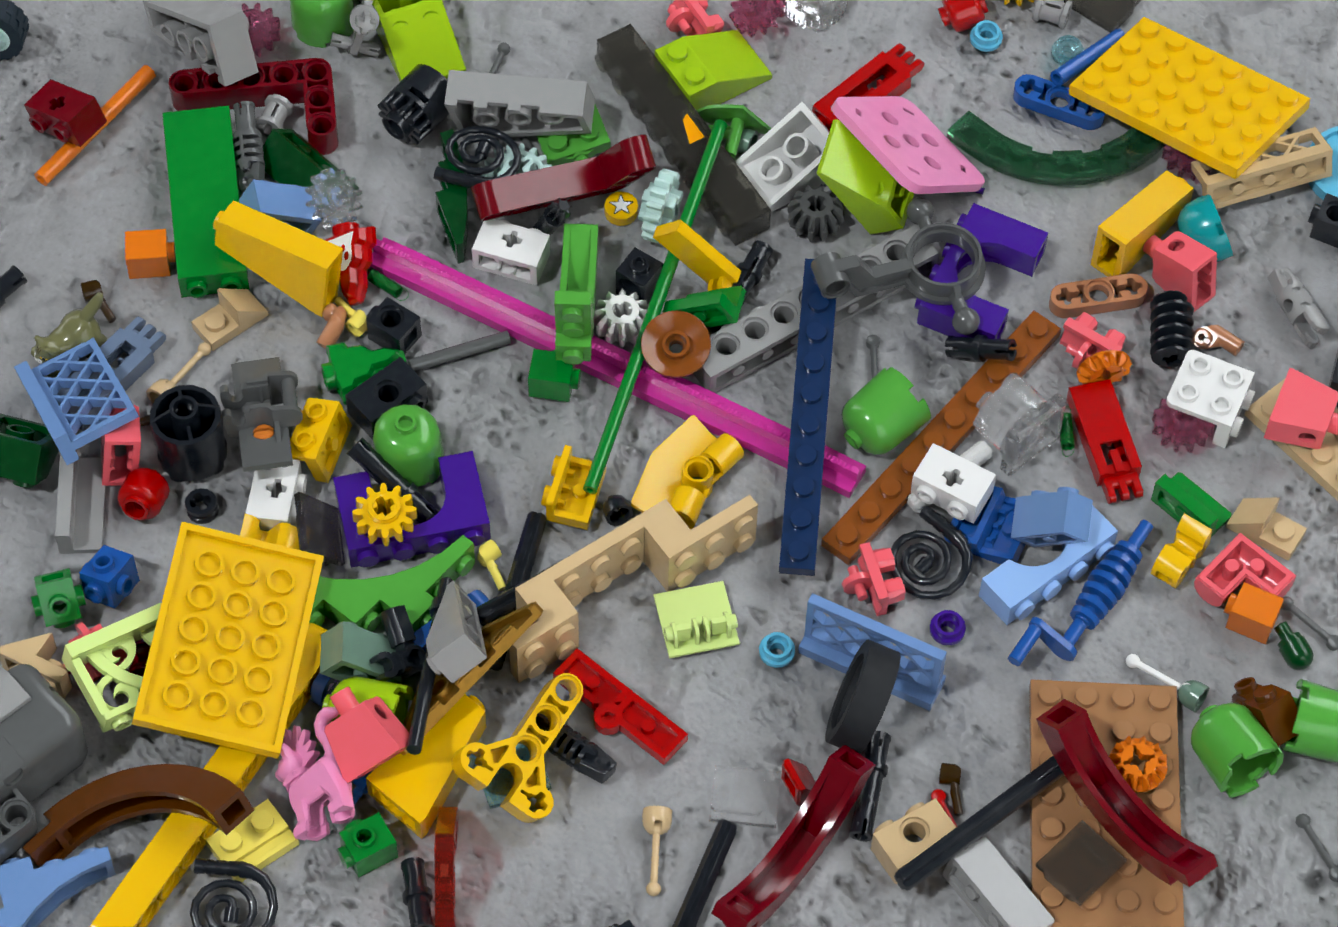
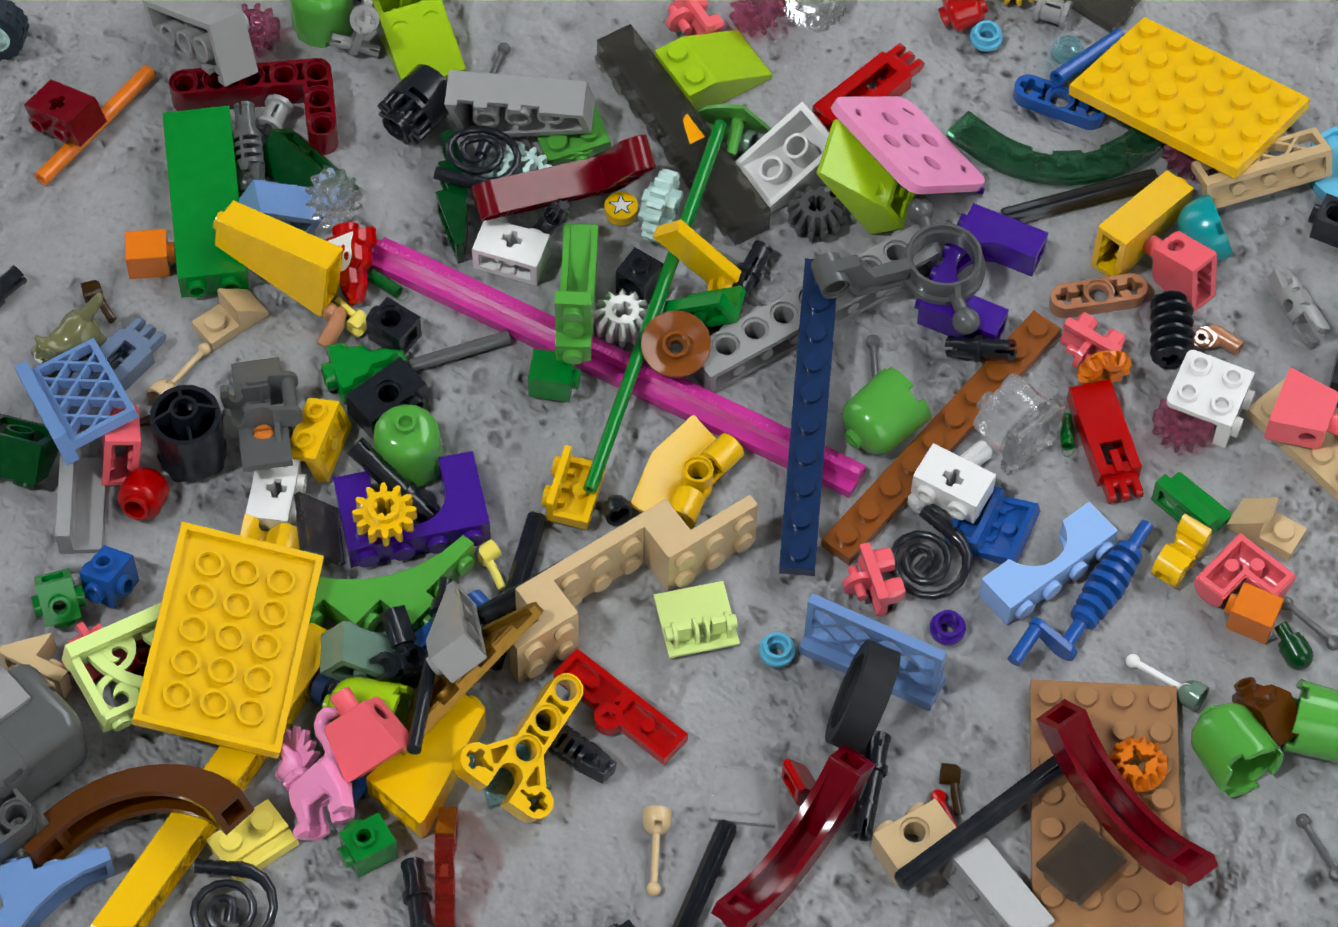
black bush [184,488,219,524] -> none
medium blue brick [1011,487,1093,548] -> none
none -> black axle [1000,169,1158,223]

